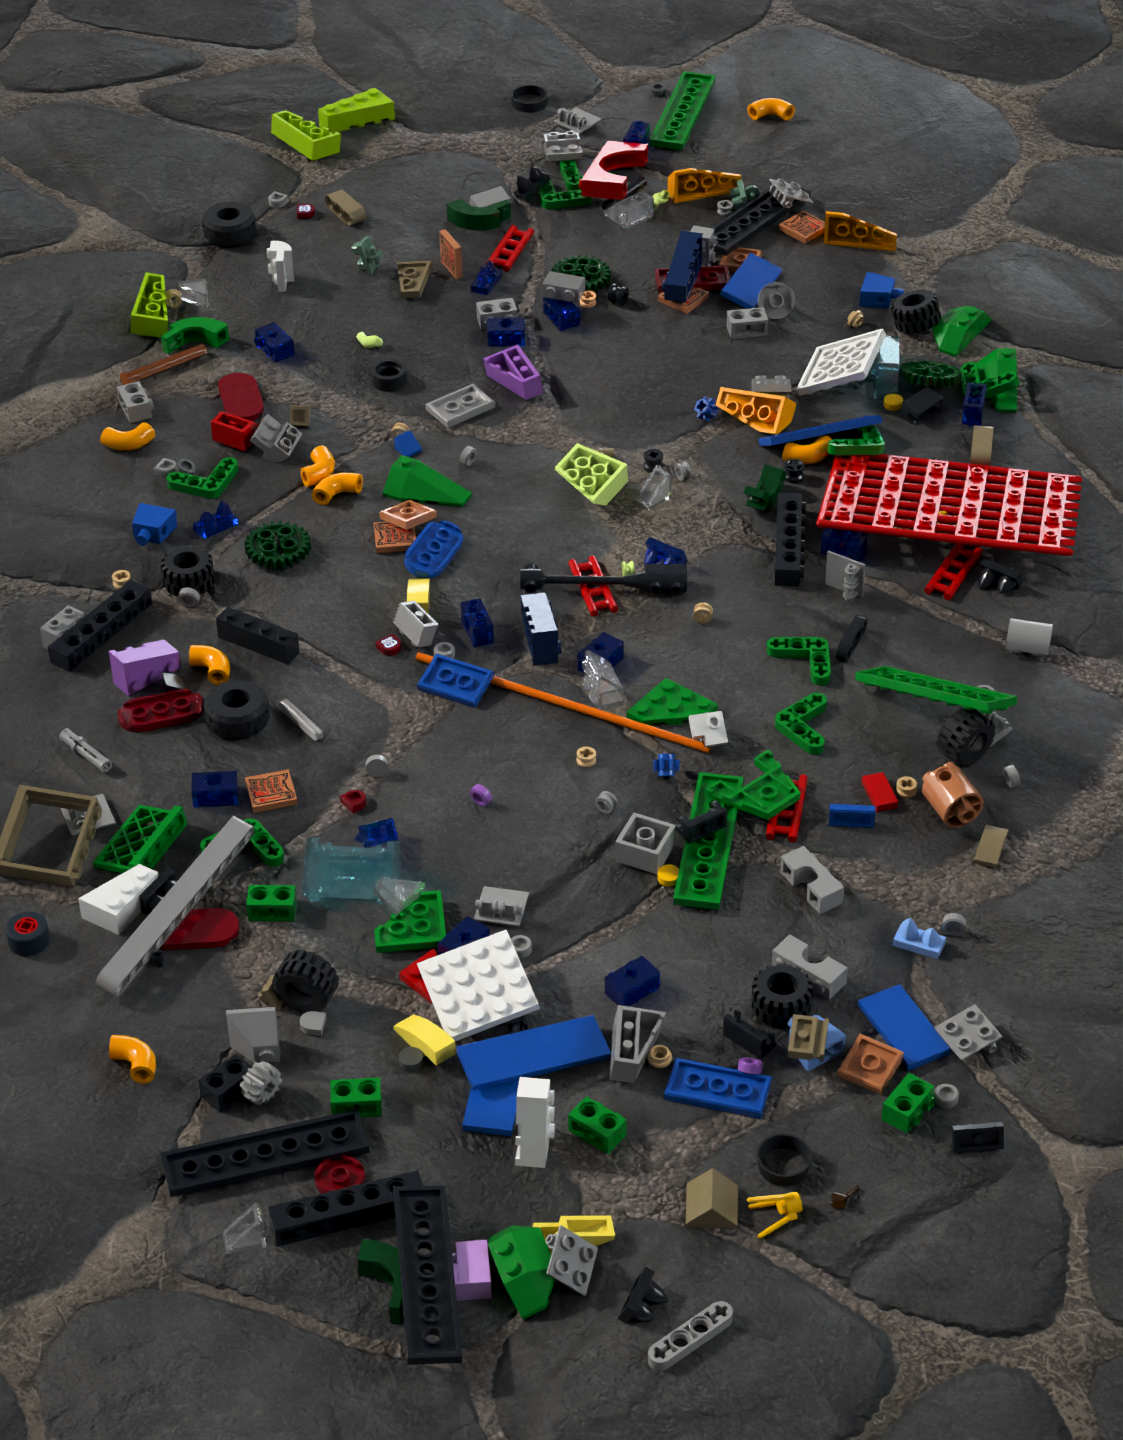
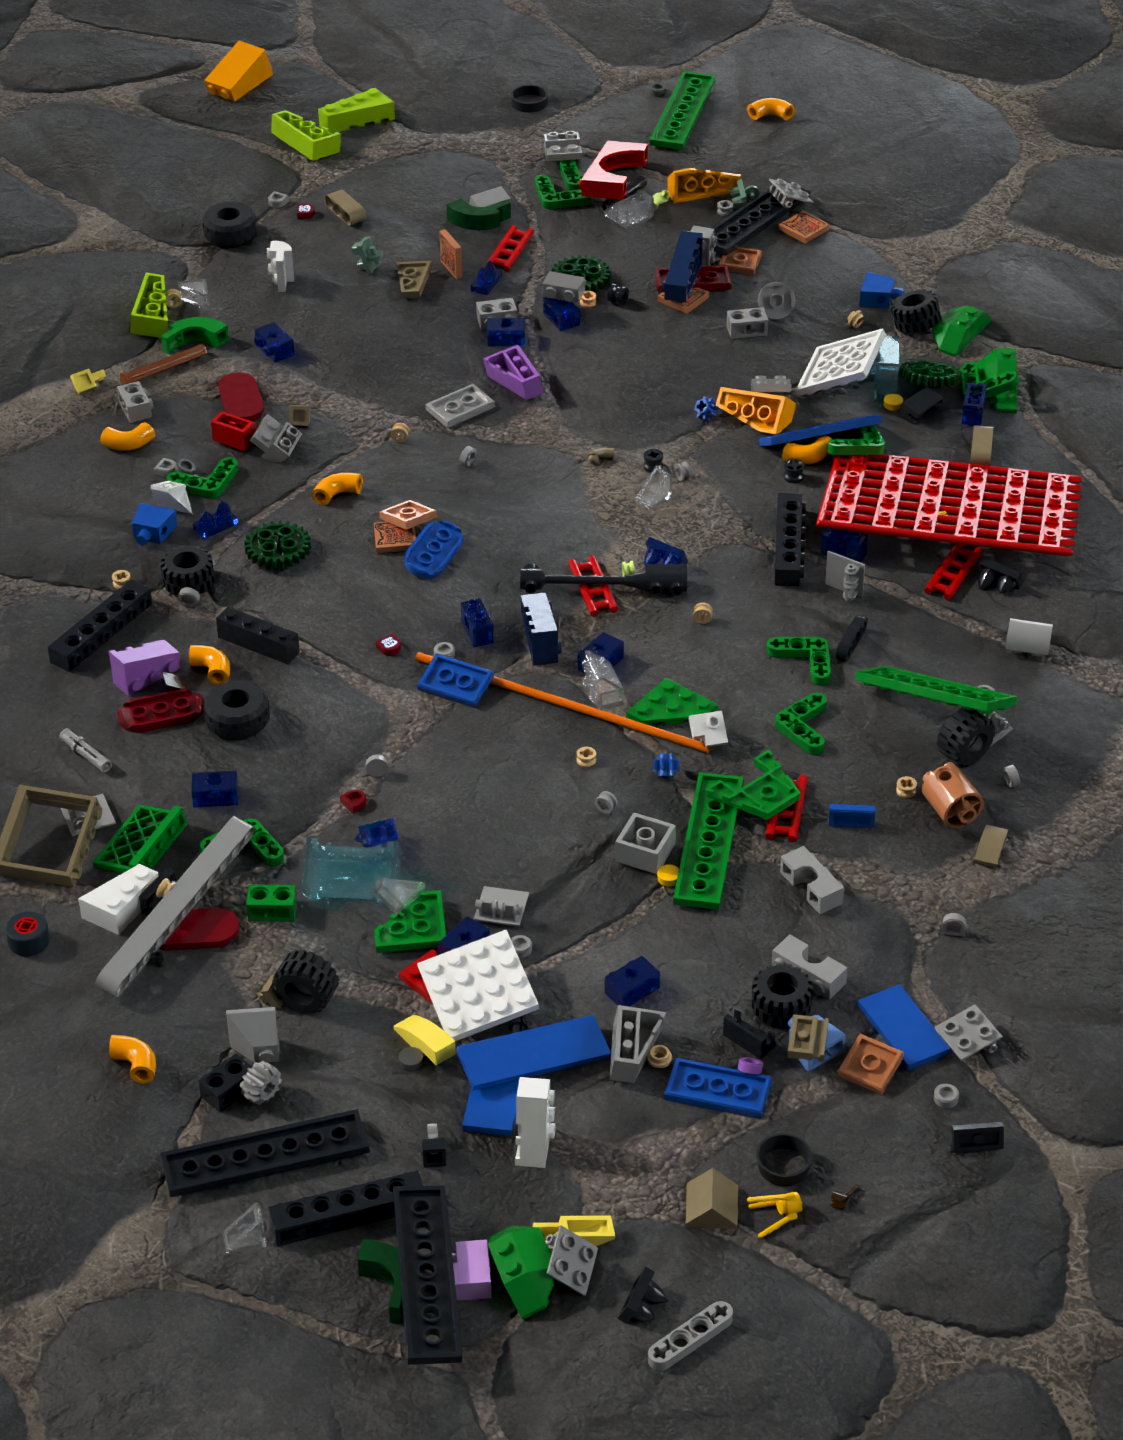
light grey brick [40,605,85,649] -> none
nougat tile [245,769,298,813] -> none
light grey axle [279,699,324,741] -> none
light grey tile [300,1011,327,1036] -> none
light orange cylinder [301,445,335,487] -> none
dark red tile [315,1155,365,1194] -> none
green brick [330,1077,382,1118] -> none
yellowish green arm [356,332,383,349] -> none
black tyre [371,359,407,392] -> none
green wedge [383,455,472,507] -> none
light grey brick [393,601,438,647] -> none
blue slope [394,431,422,457] -> none
light yellow slope [407,579,430,615] -> none
medium lavender tile [470,784,492,806] -> none
black tile [514,167,551,202] -> none
light grey hinge [554,108,602,134] -> none
yellowish green wedge [555,443,628,506] -> none
green brick [568,1096,626,1154] -> none
clear blue brick [623,121,650,144] -> none
black hinge [676,801,727,844] -> none
blue tile [720,253,783,309] -> none
dark green arch [744,464,787,511] -> none
light orange wedge [824,211,897,251] -> none
red tile [862,772,898,812] -> none
green brick [881,1073,936,1133] -> none
light blue tile [893,918,946,959] -> none
none -> light yellow plate [70,369,106,394]
none -> white slope [151,481,193,514]
none -> tan bush [156,878,175,898]
none -> light orange slope [204,41,273,102]
none -> black piece [422,1124,446,1168]

